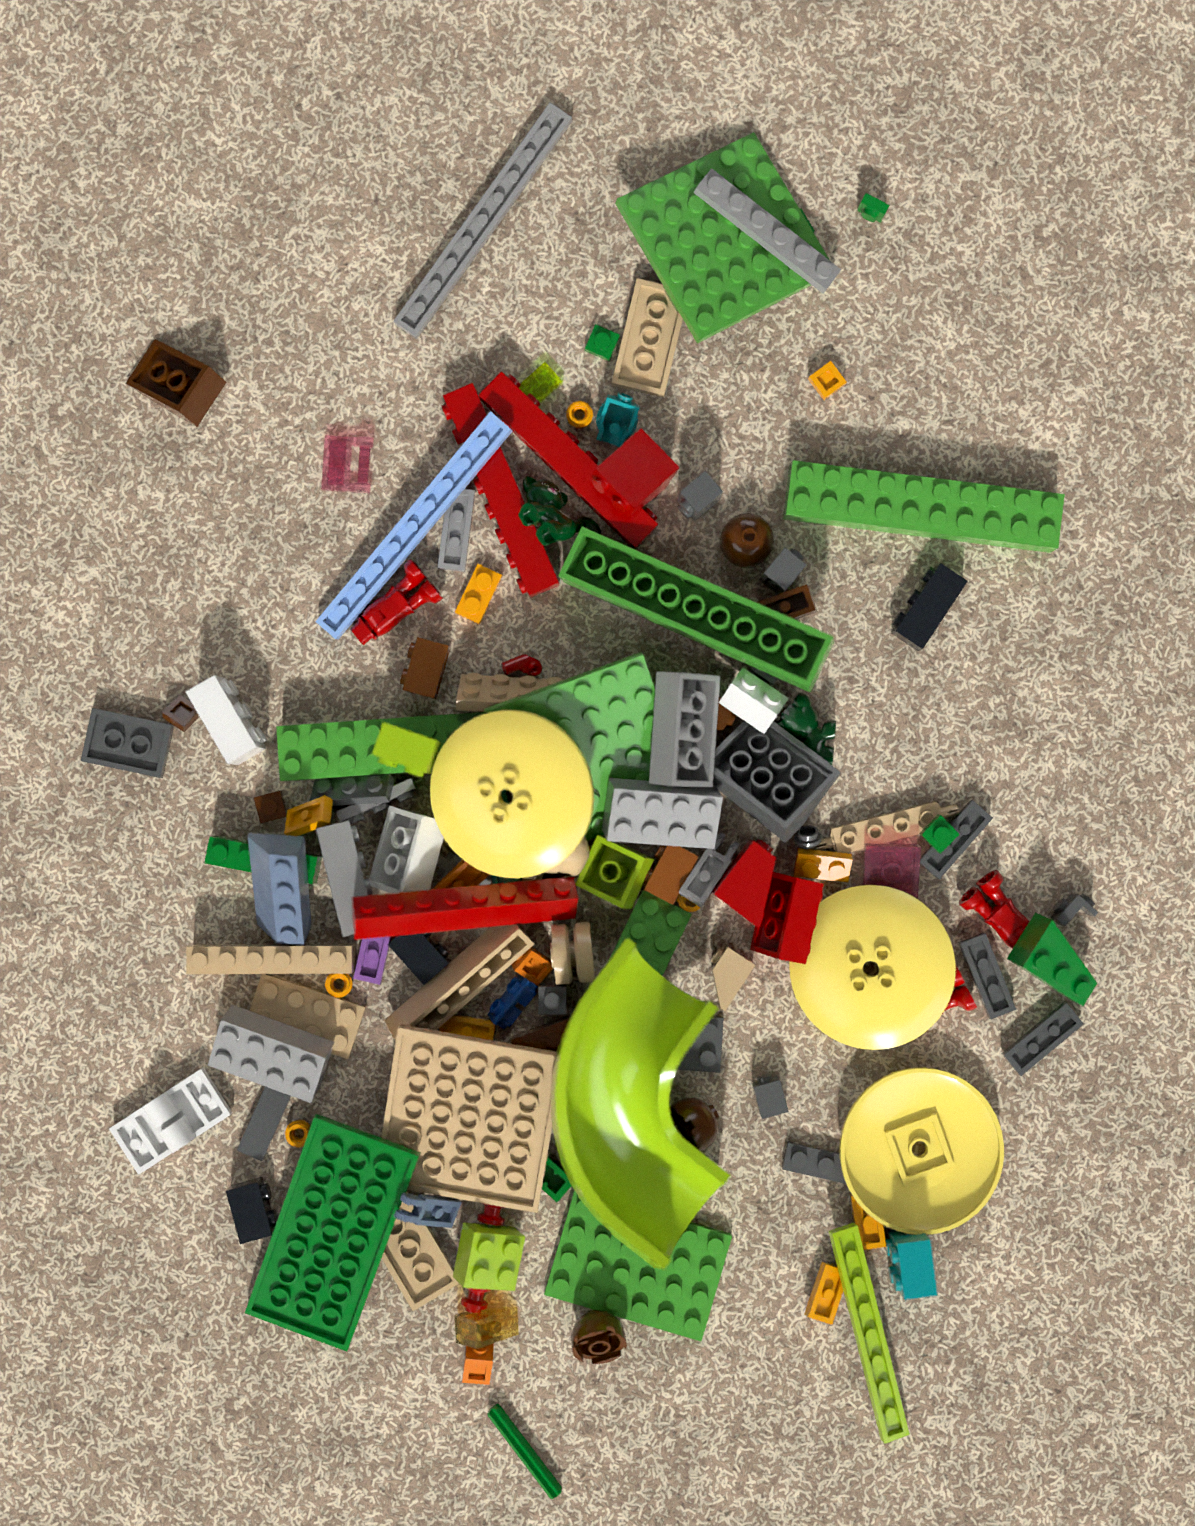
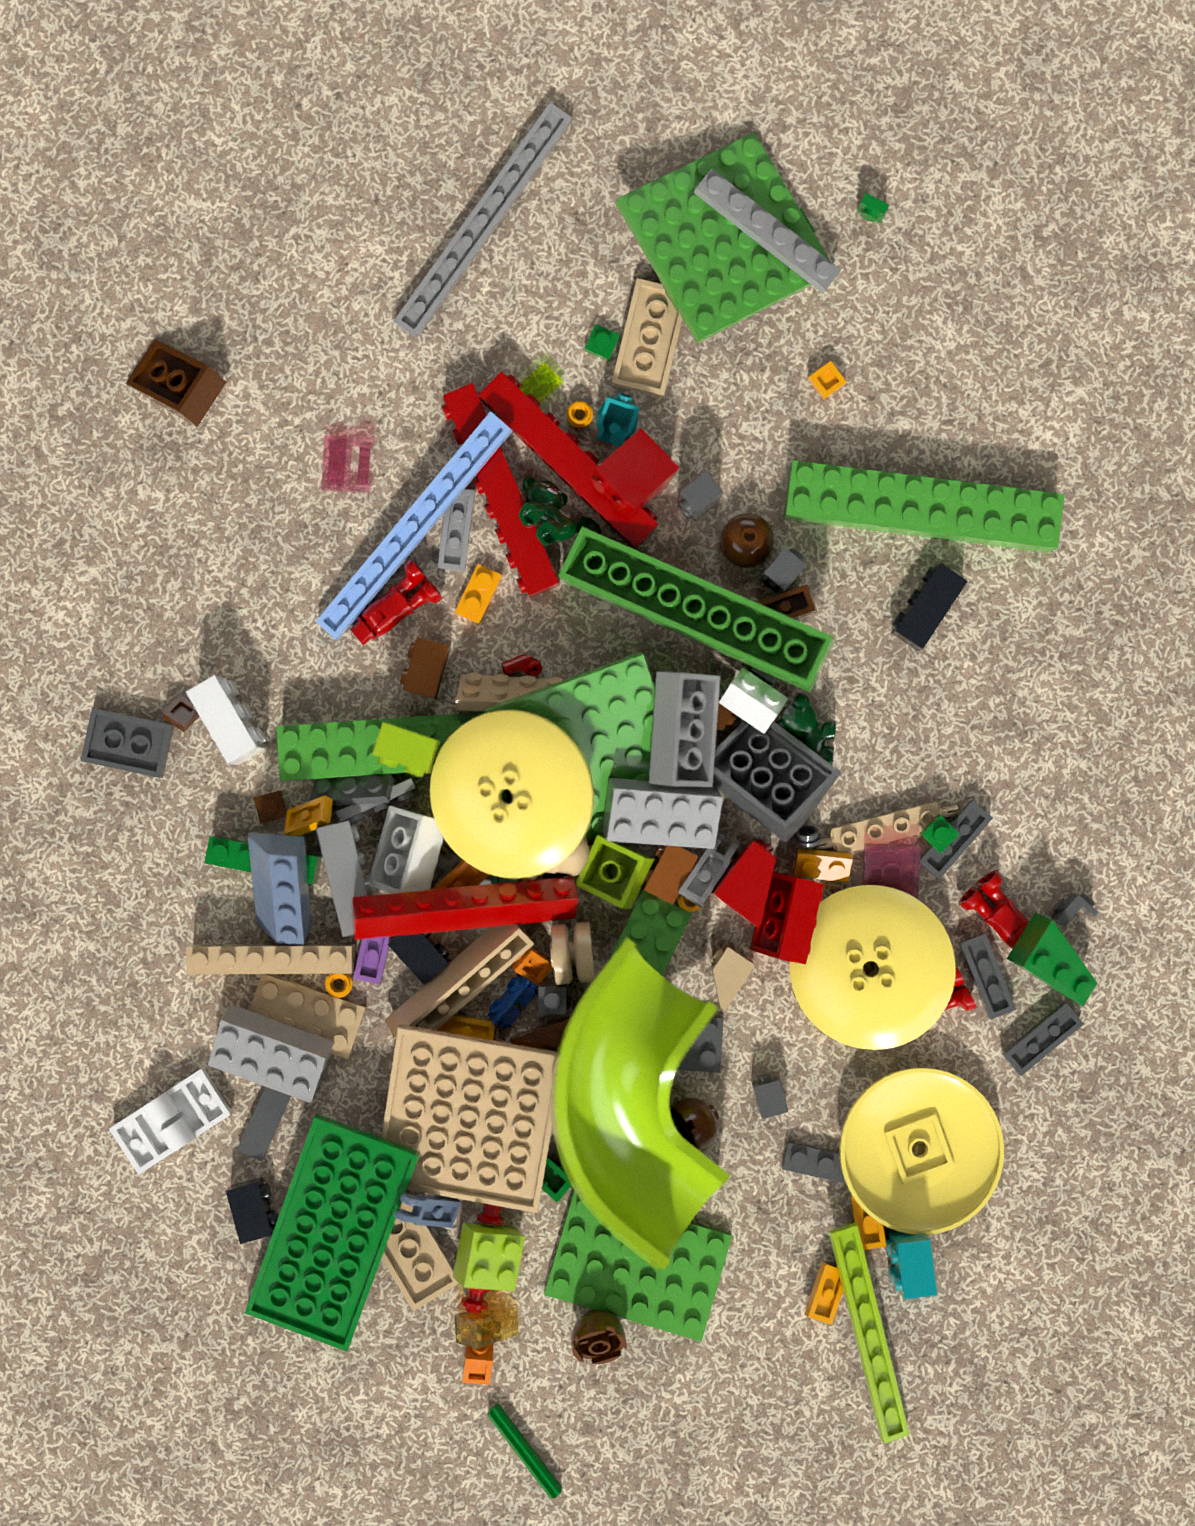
light orange plate [285,1119,311,1148] -> none

